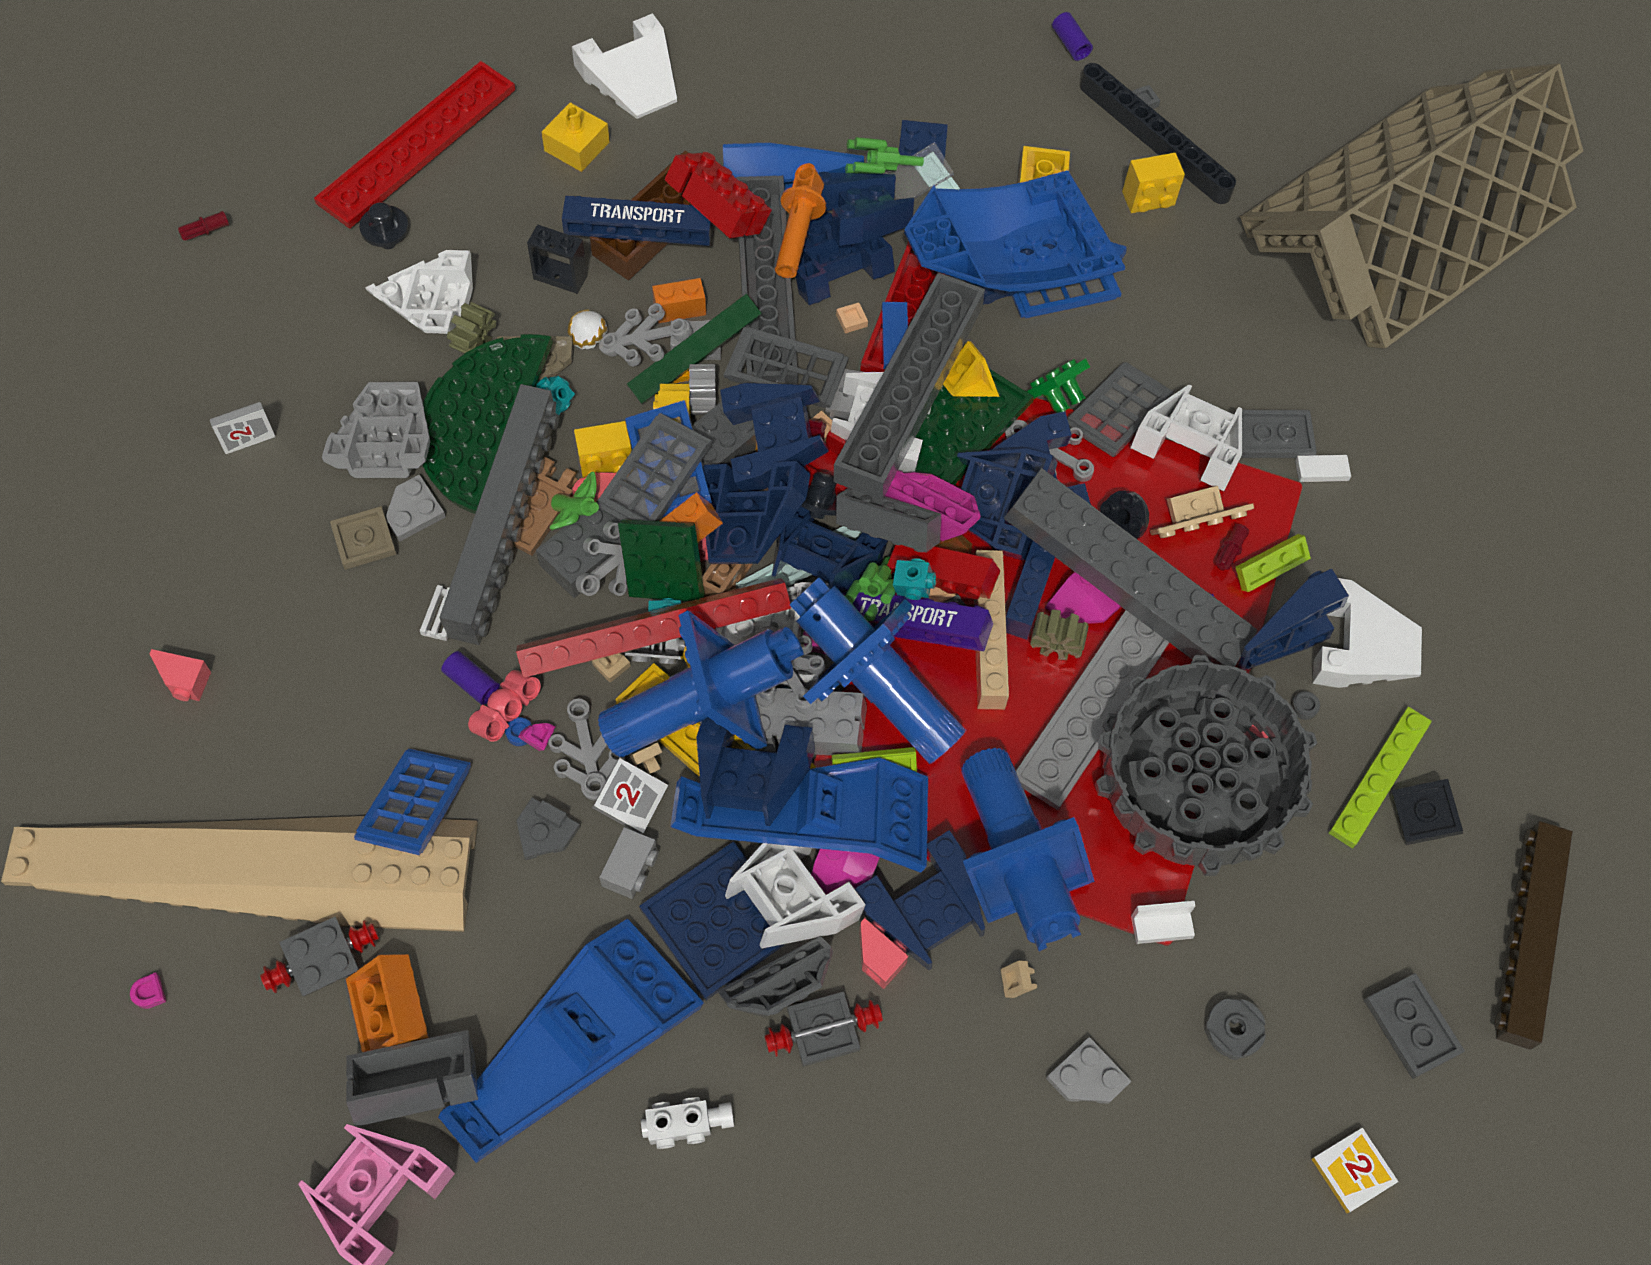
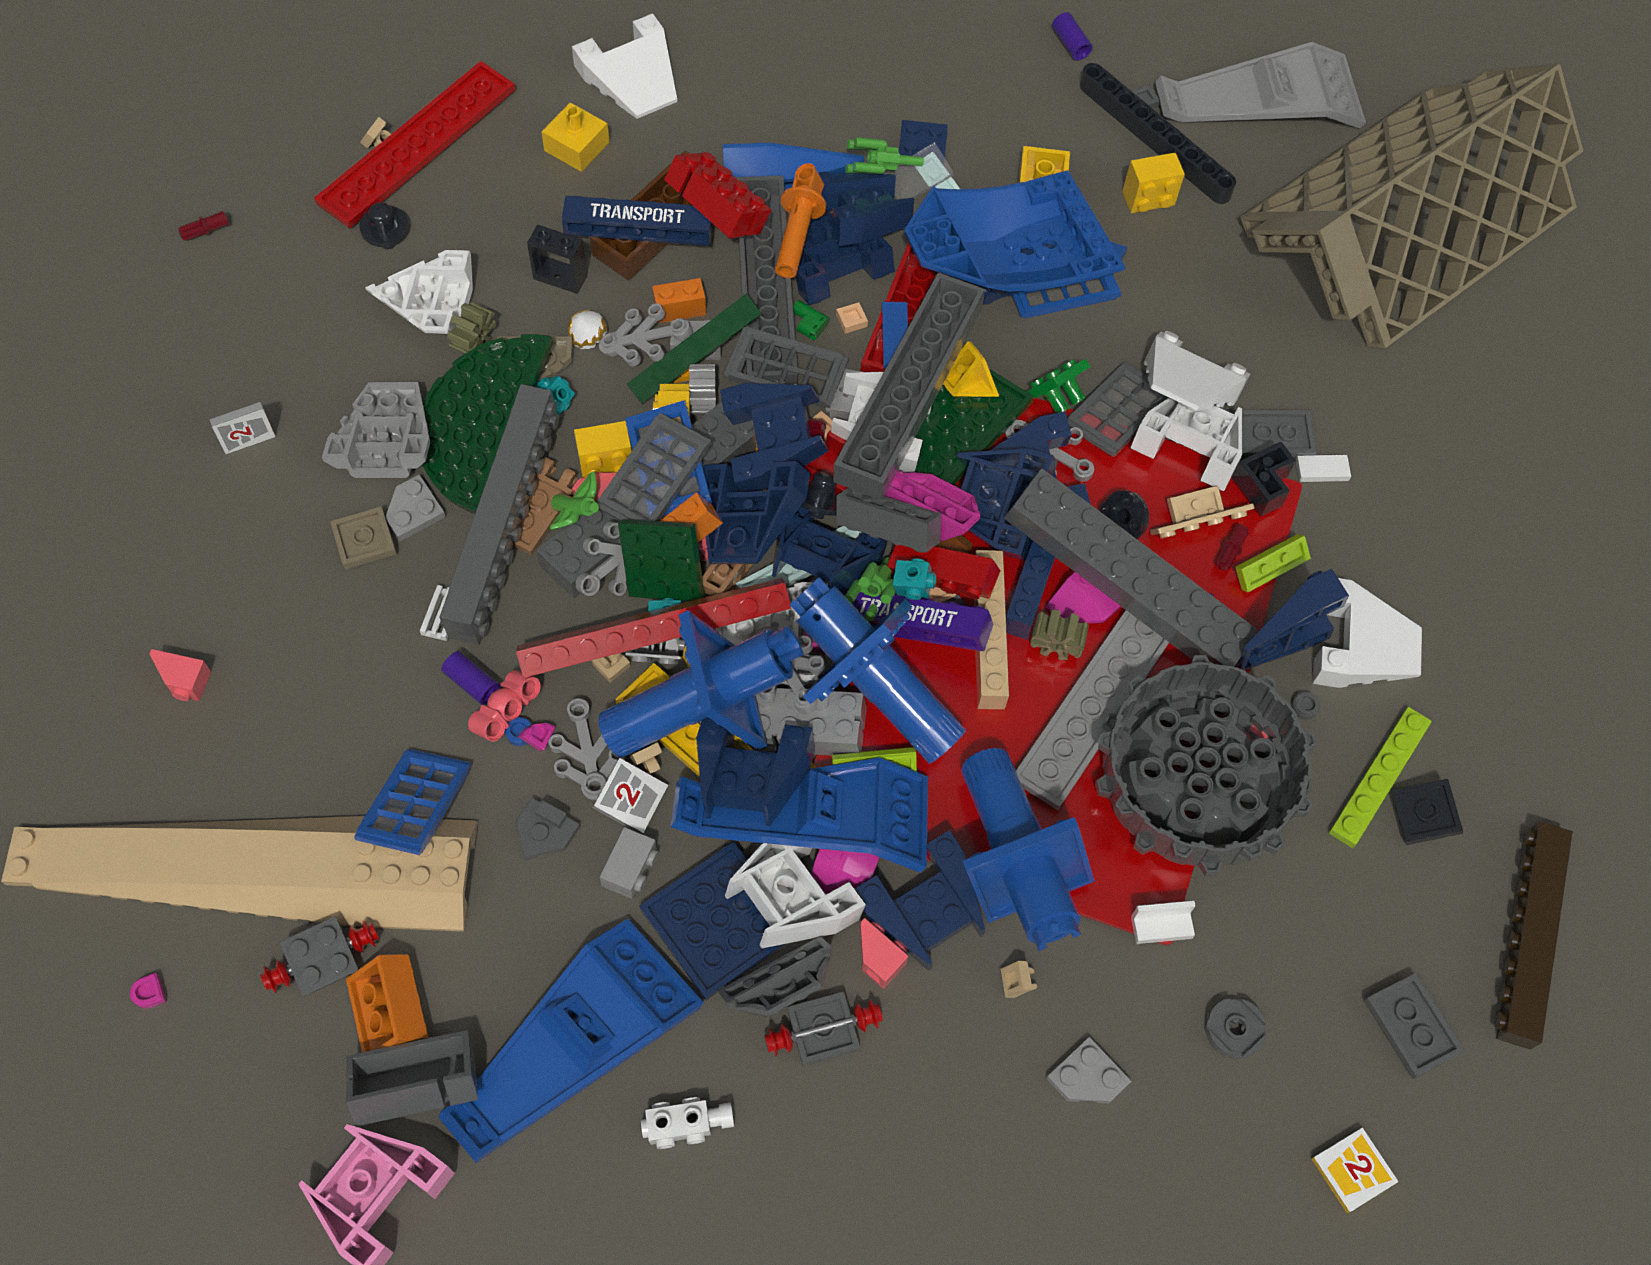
none -> tan tile [360,117,391,148]
none -> green piece [793,300,830,341]
none -> white wedge [1144,331,1250,411]
none -> light grey wing [1155,42,1366,129]
none -> black brick [1232,442,1296,517]

